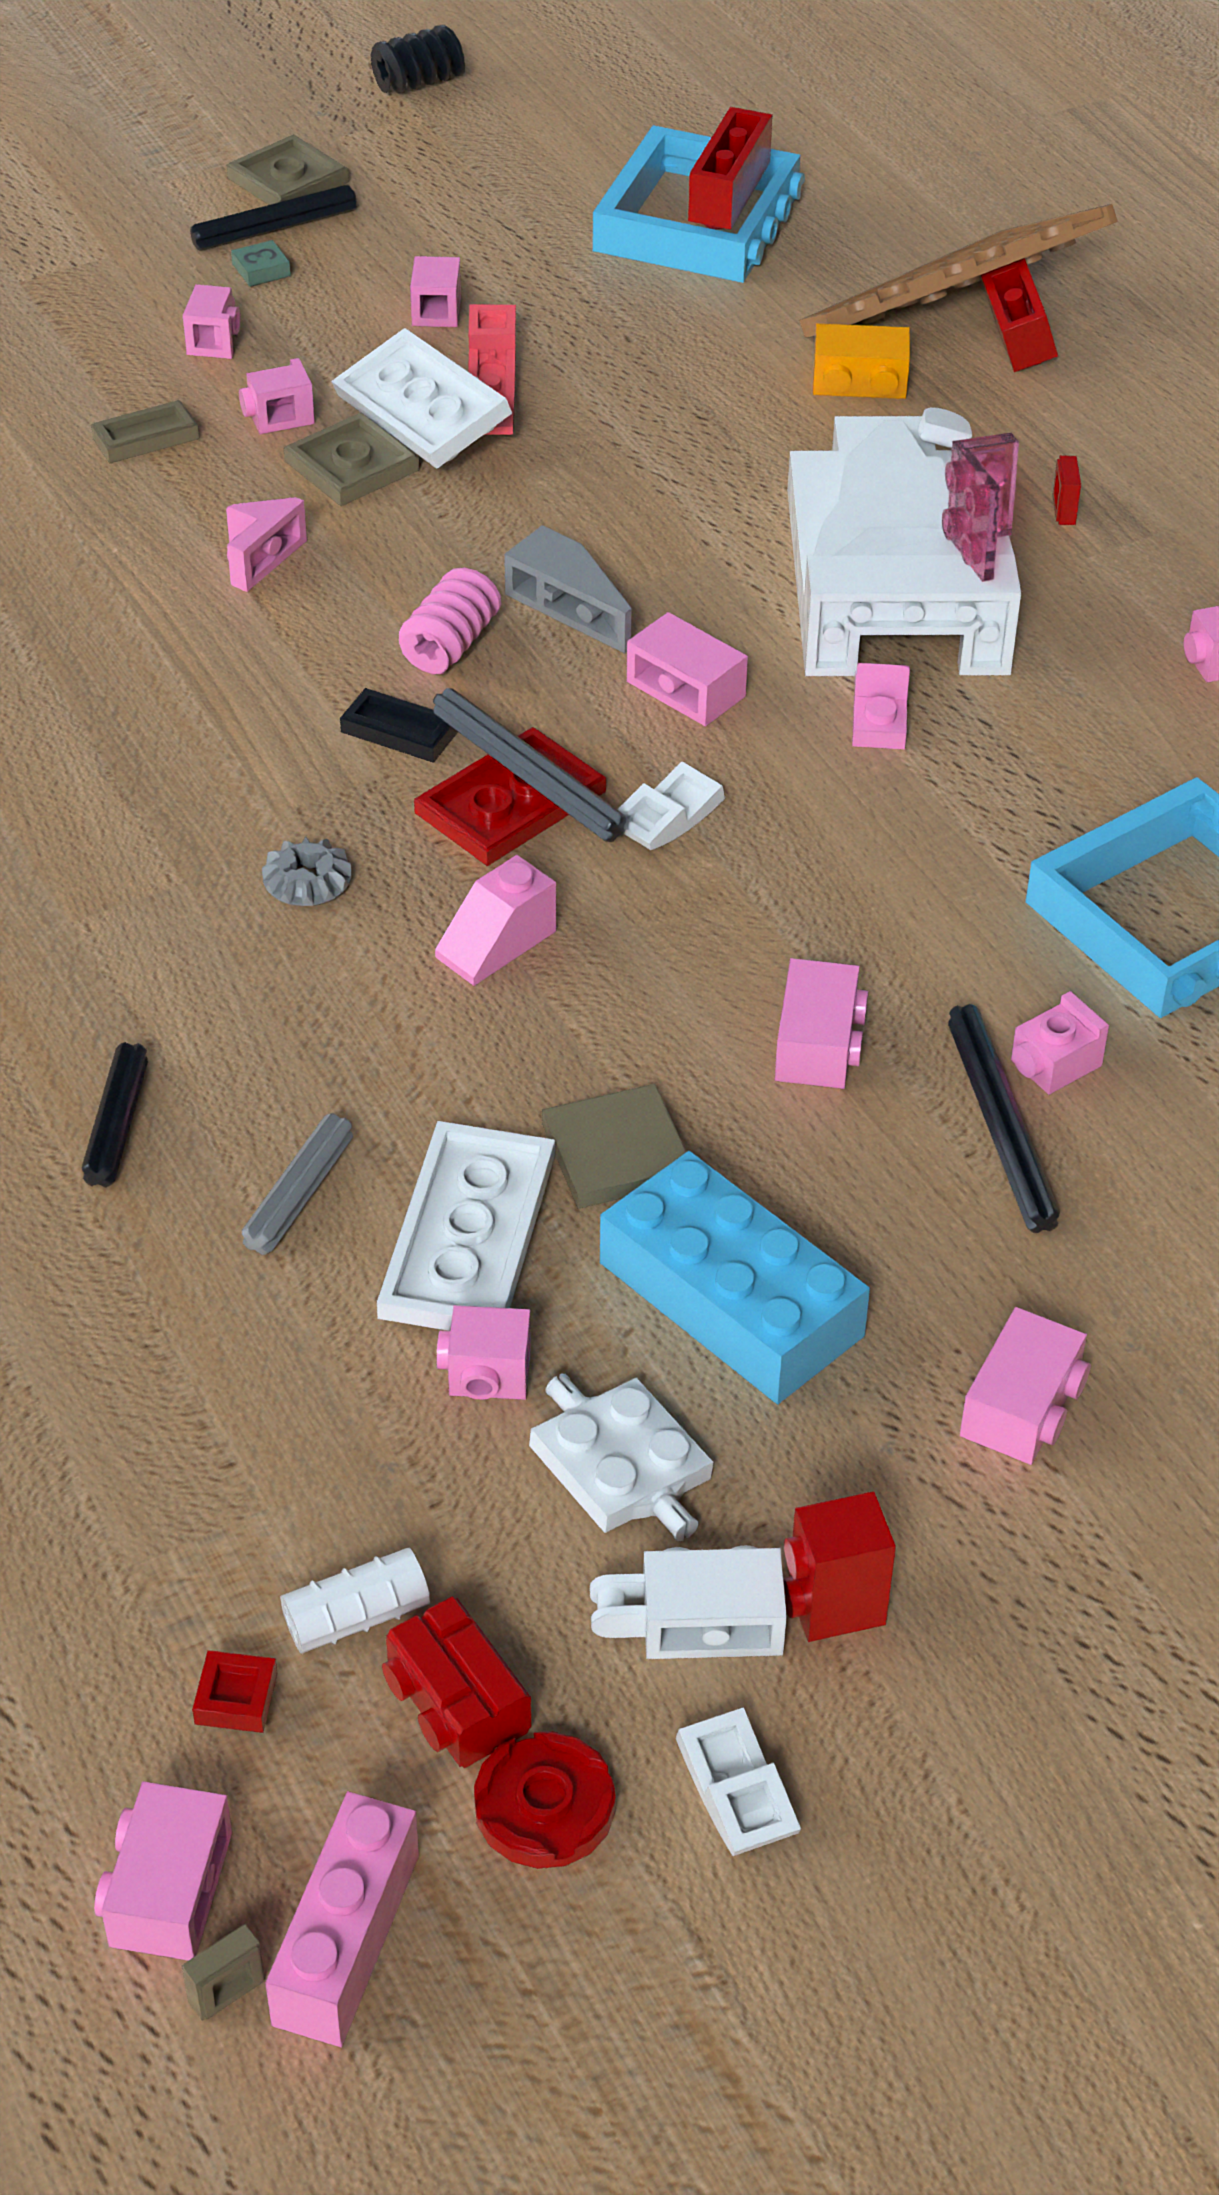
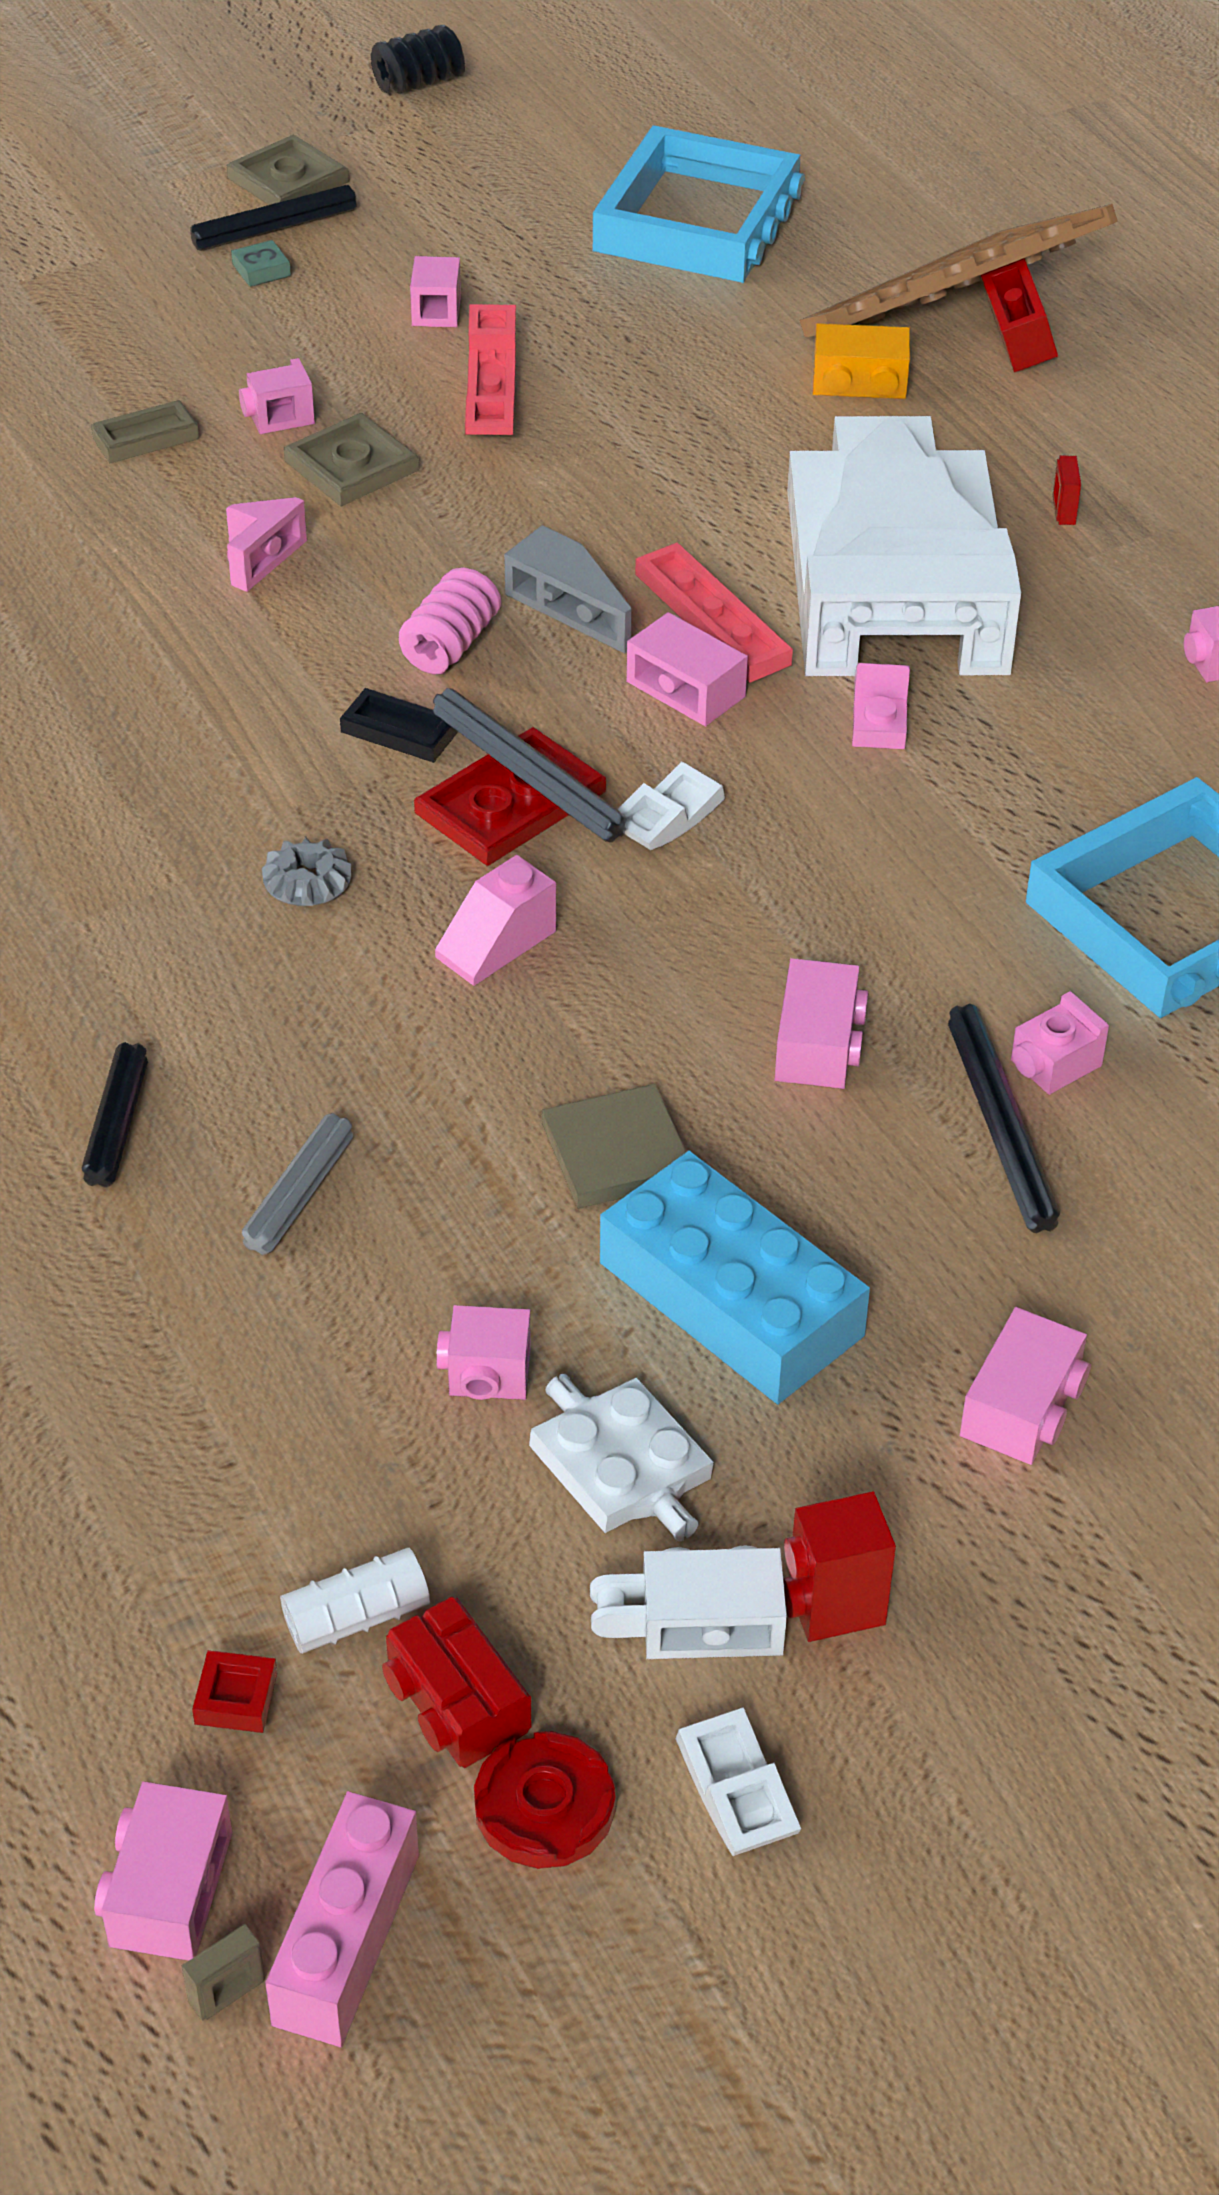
bright pink brick [183,284,240,359] -> none
white plate [331,328,512,469] -> none
white plate [377,1121,555,1331] -> none
red brick [688,107,773,230] -> none
white tile [918,408,972,451] -> none
clear pink bracket [942,433,1019,582] -> none
none -> coral plate [635,542,793,683]

